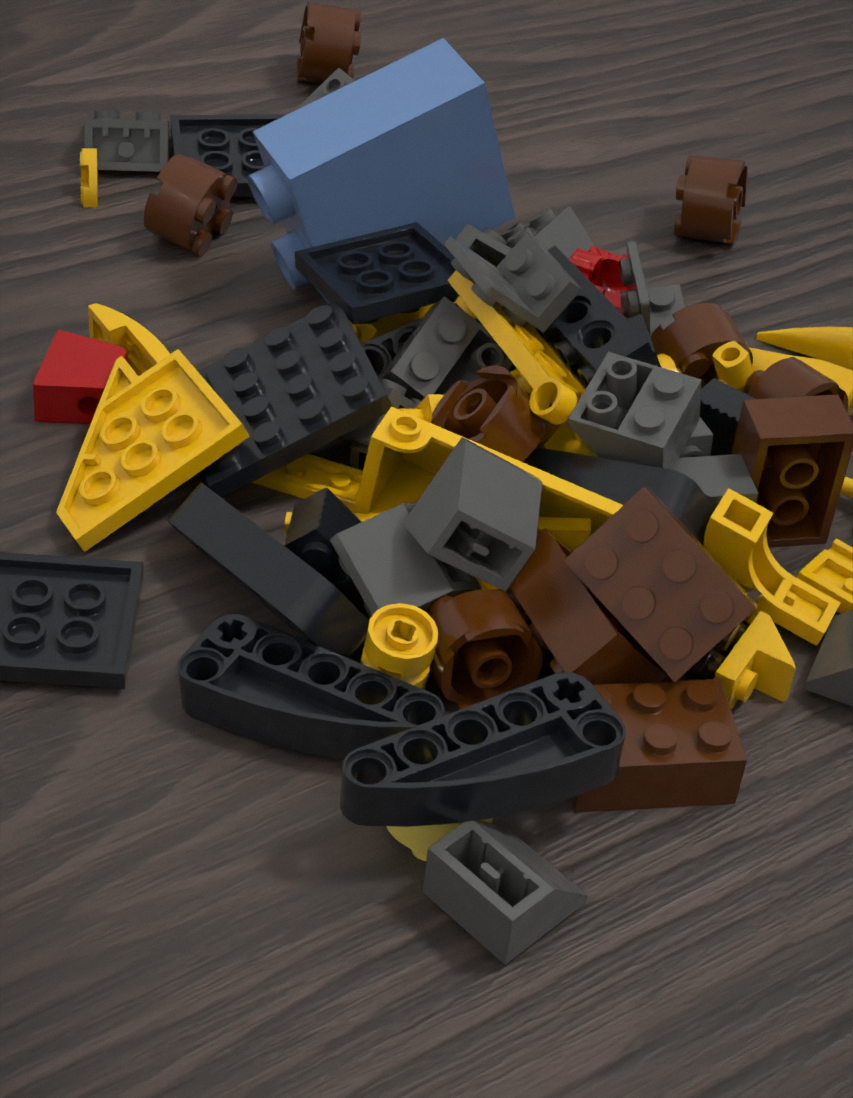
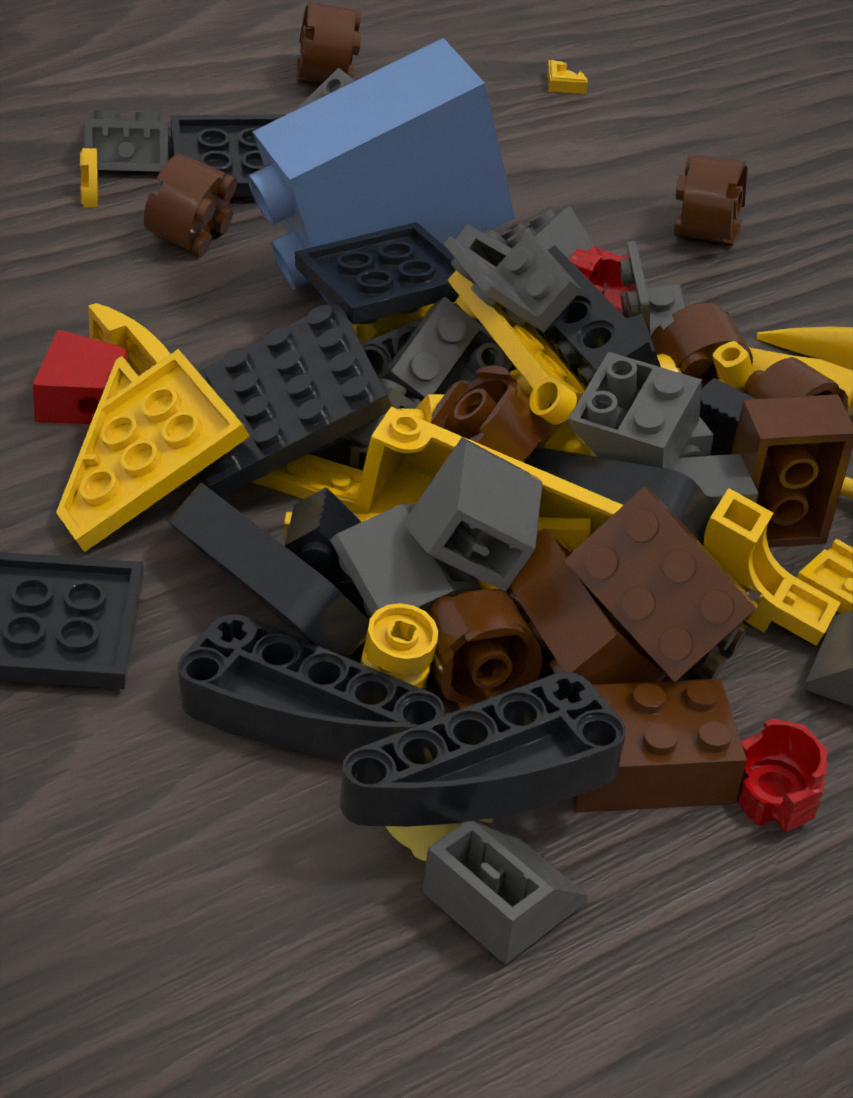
yellow slope [714,611,795,709] -> none
none -> yellow tile [547,60,588,94]
none -> red hair [738,718,828,833]

